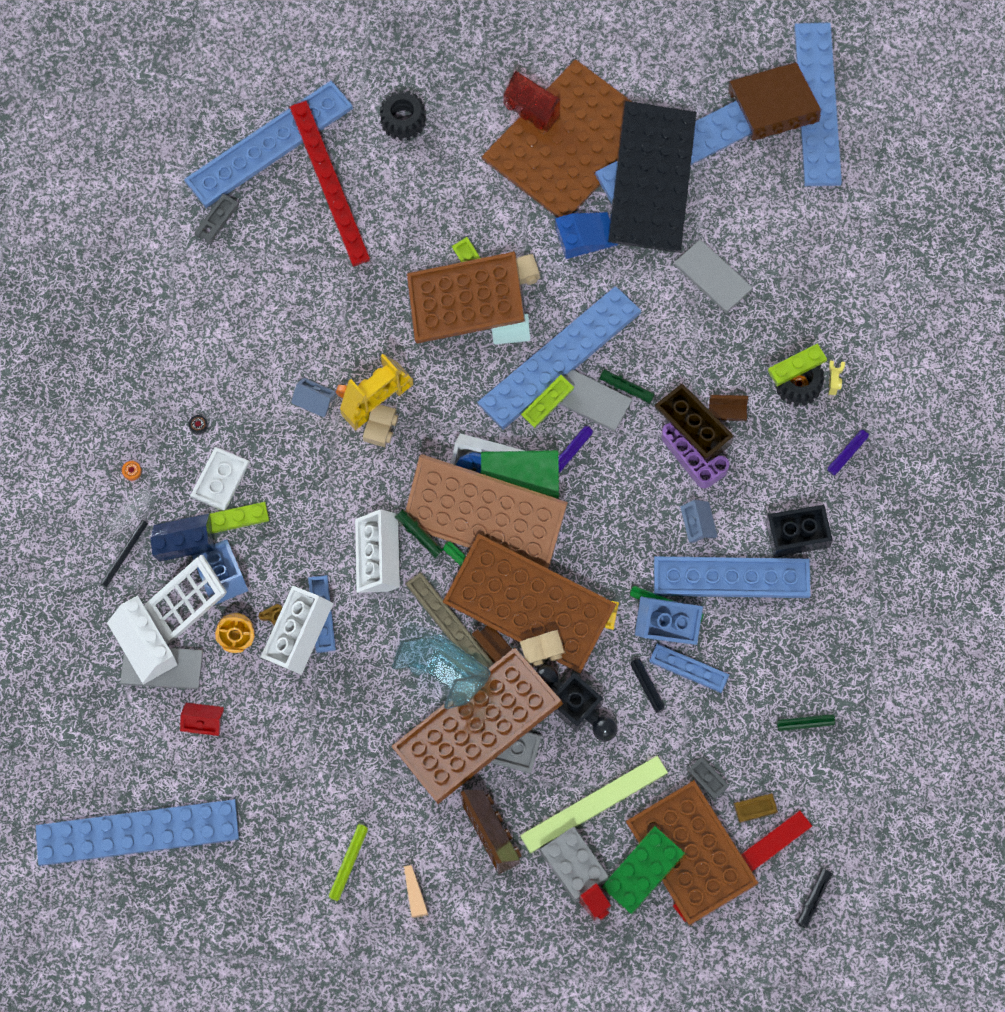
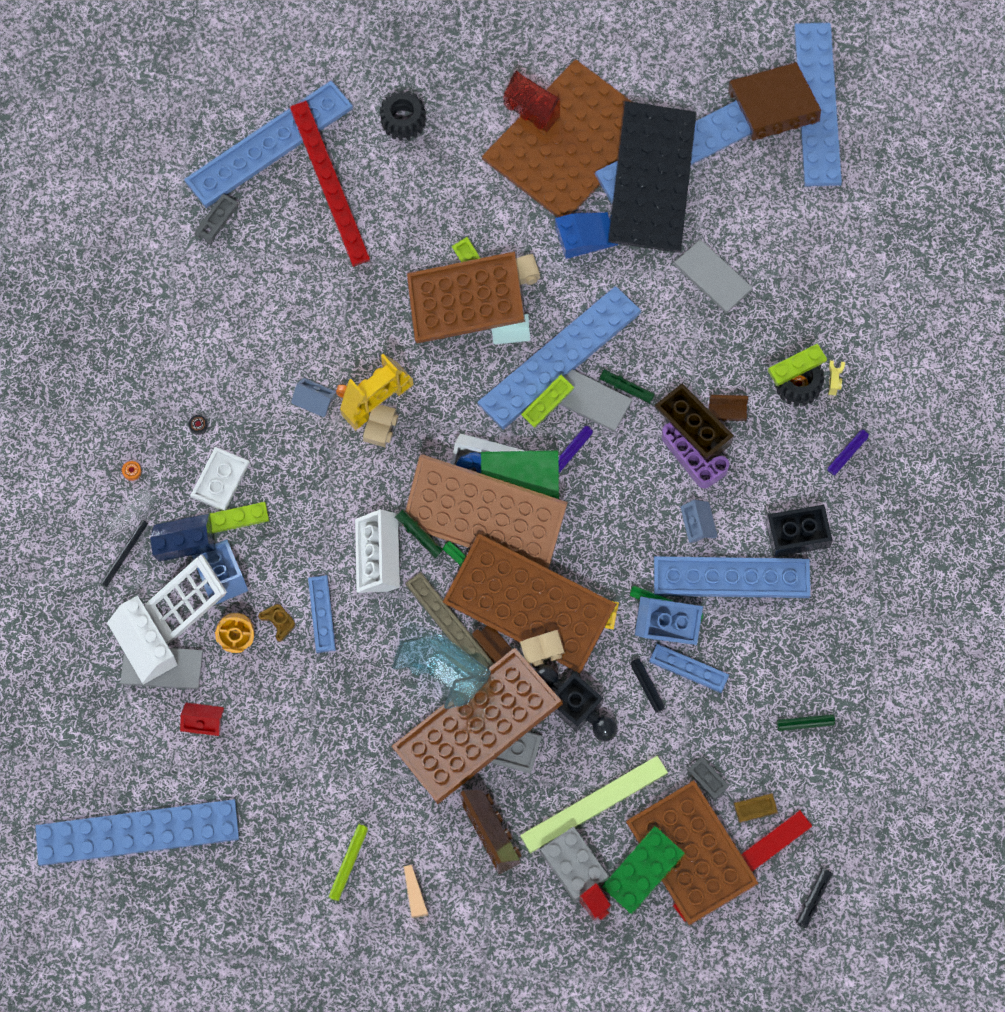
white slope [261,586,333,675] -> none

